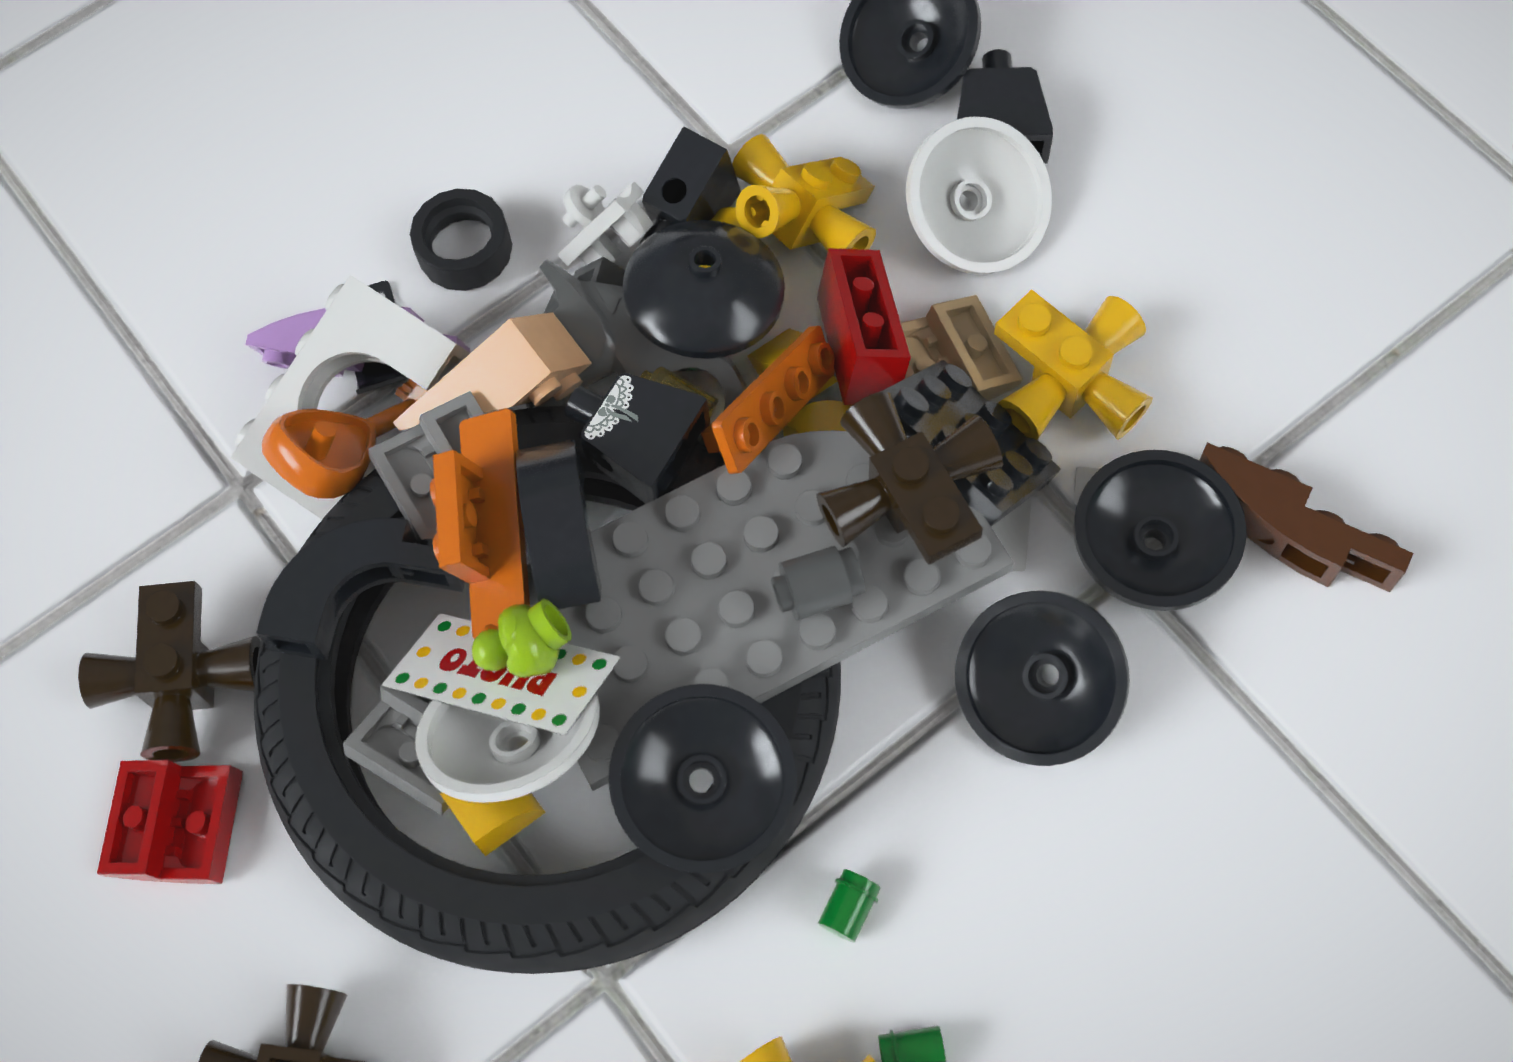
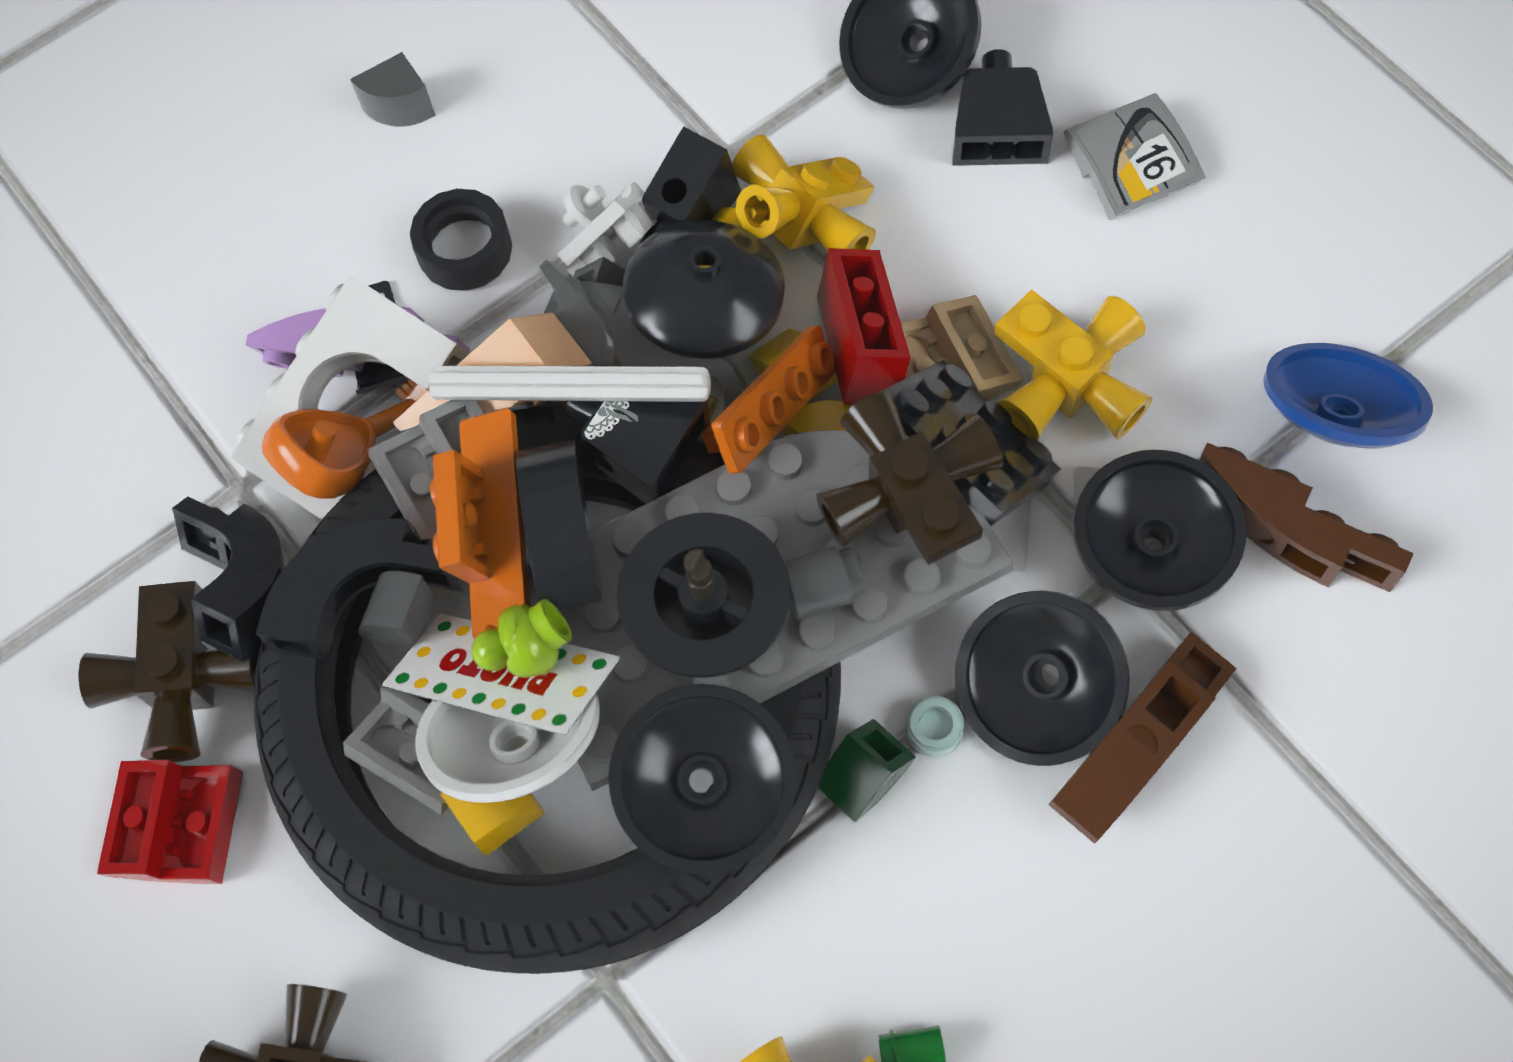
green piece [817,869,881,943] -> none
white dish [906,117,1052,274] -> none
none -> black arch [172,496,285,662]
none -> dark grey brick [350,52,435,127]
none -> dark grey brick [358,571,437,651]
none -> white axle [428,366,711,402]
none -> black piece [617,512,791,678]
none -> dark green brick [818,719,916,822]
none -> light aqua tile [906,696,964,757]
none -> reddish brown slope [1048,632,1237,844]
none -> slope [1063,93,1206,220]
none -> blue dish [1263,343,1433,449]

